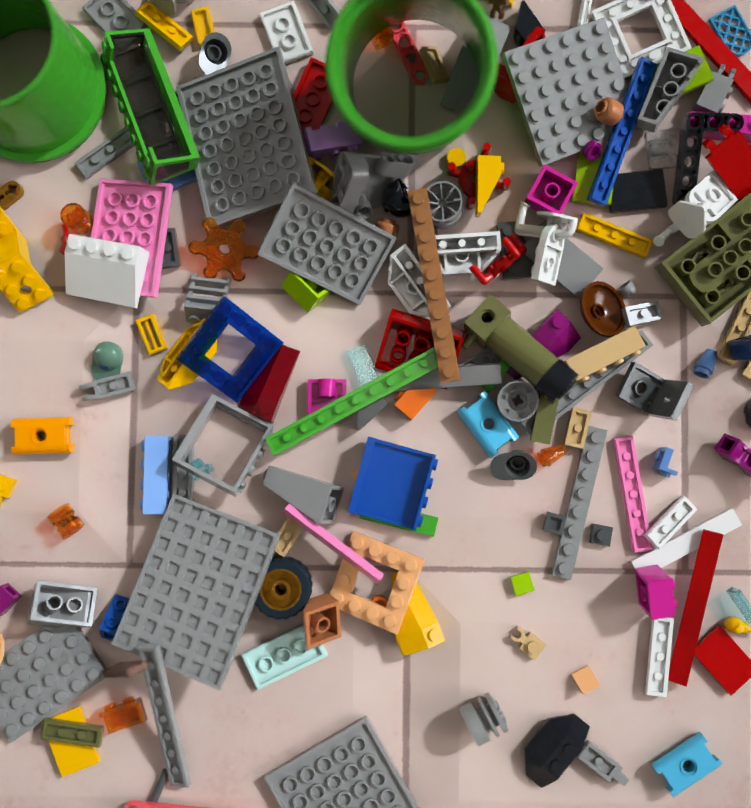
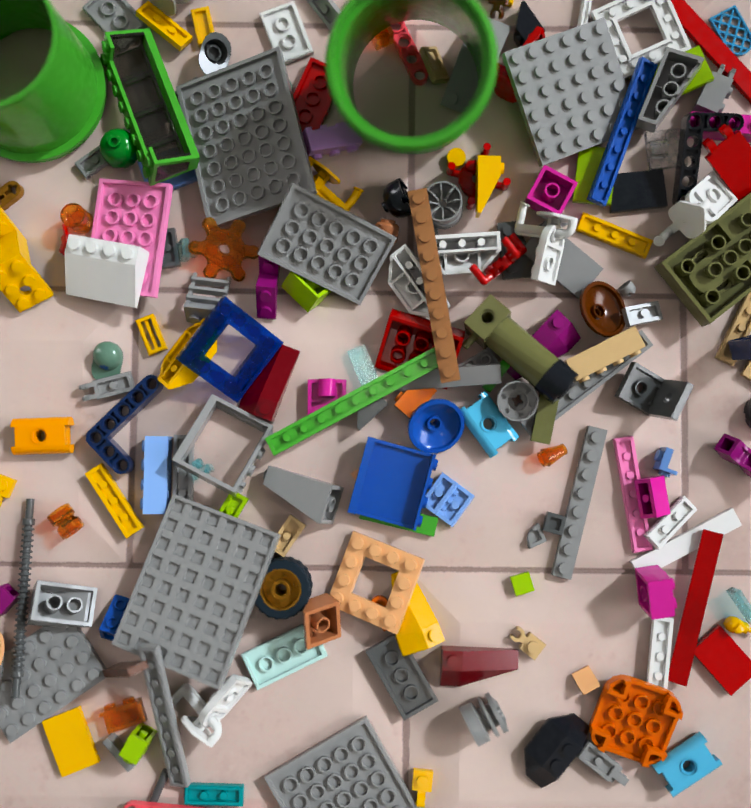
olive tile [41,717,104,748] -> none
bright pink tile [284,504,384,585] -> none
light grey panel [332,151,421,219] -> none
dark grey piece [490,450,537,480] -> none
tan plate [563,407,592,449] -> none
magenta tile [582,140,602,161] -> none
dark grey plate [589,523,613,546] -> none
nougat head [594,97,624,126] -> none
medium blue cone [694,349,717,378] -> none
none -> dark grey hose [11,499,35,699]
none -> yellow plate [85,463,144,538]
none -> dark blue beam [86,375,164,474]
none -> green cylinder [99,128,137,168]
none -> light grey tile [103,731,135,772]
none -> lime brick [119,722,158,765]
none -> white plate [171,674,254,748]
none -> clear light blue tile [178,238,199,262]
none -> teal tile [184,782,244,806]
none -> lime plate [219,492,249,518]
none -> magenta arch [256,256,280,319]
none -> dark grey plate [366,634,438,721]
none -> blue dish [408,399,465,453]
none -> yellow plate [411,768,433,807]
none -> light blue slope [425,472,475,527]
none -> dark red wedge [440,645,519,686]
none -> light grey tile [527,523,547,549]
none -> orange tile [589,674,683,767]
none -> dark pink brick [634,475,671,518]

